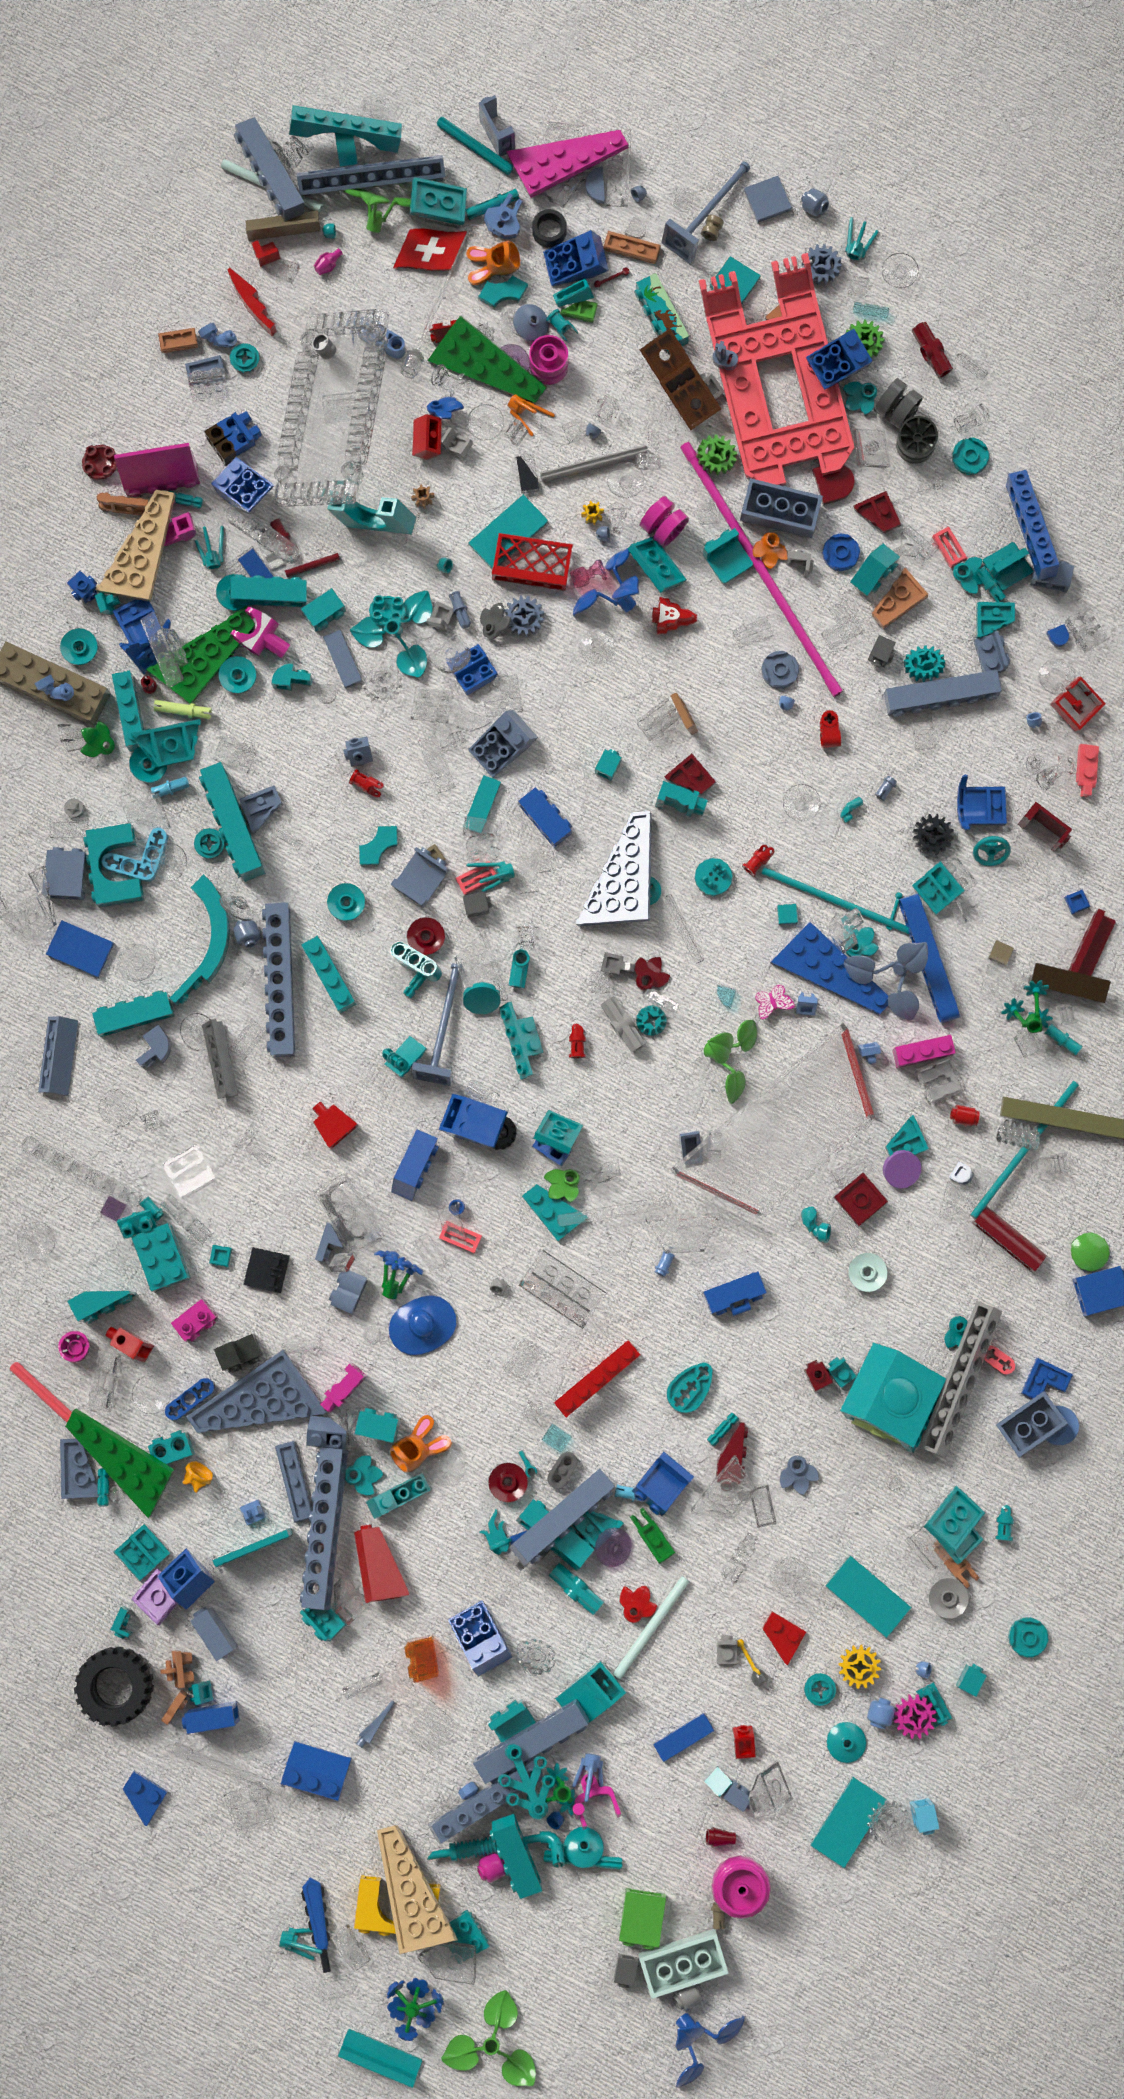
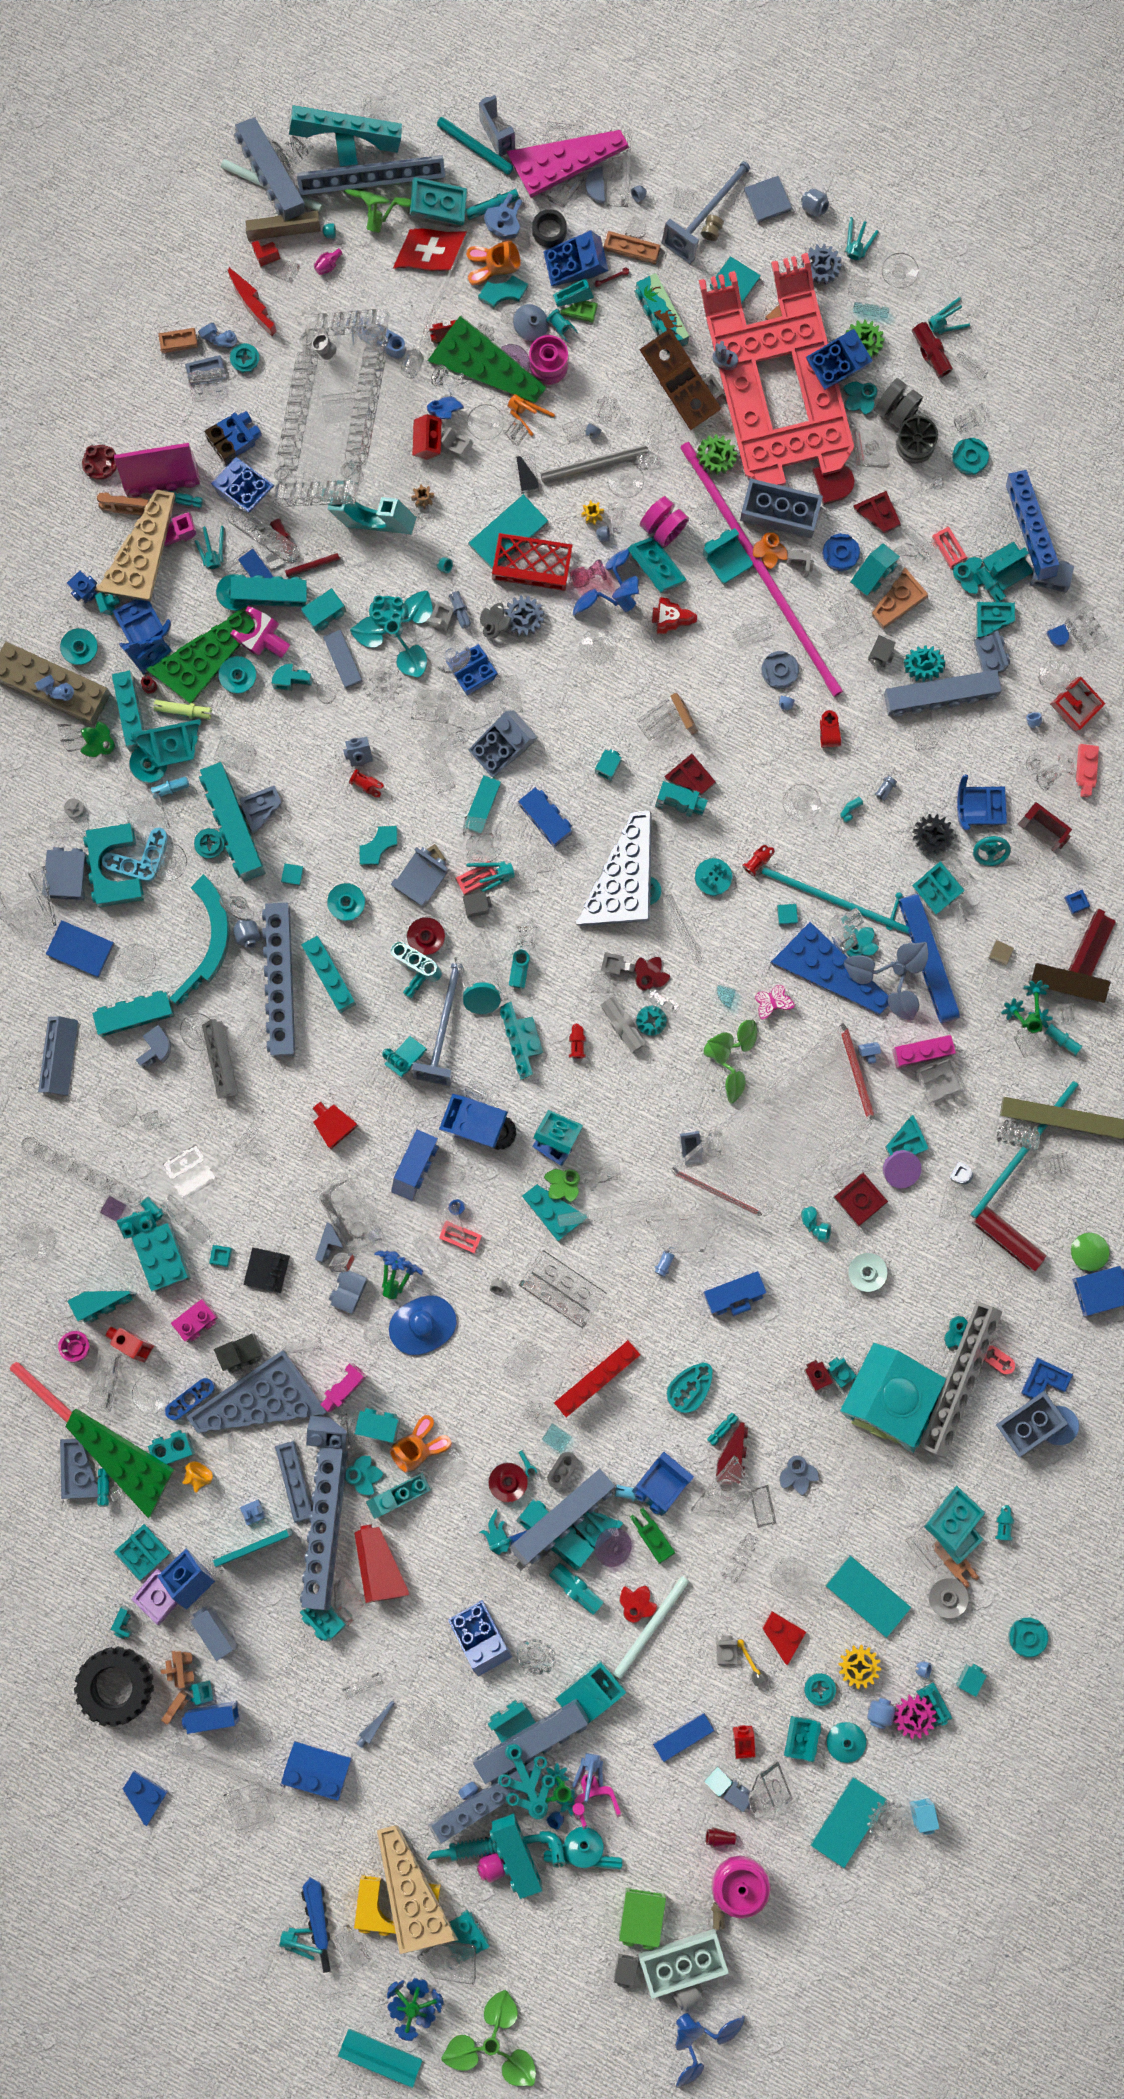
clear bracket [141,612,188,687] -> none
clear orange slope [404,1635,439,1683] -> none
medium blue tile [796,992,818,1016] -> none
red brick [950,1105,980,1127] -> none
none -> teal tile [281,863,304,886]
none -> teal bracket [784,1716,821,1762]
none -> teal plant [928,297,970,335]

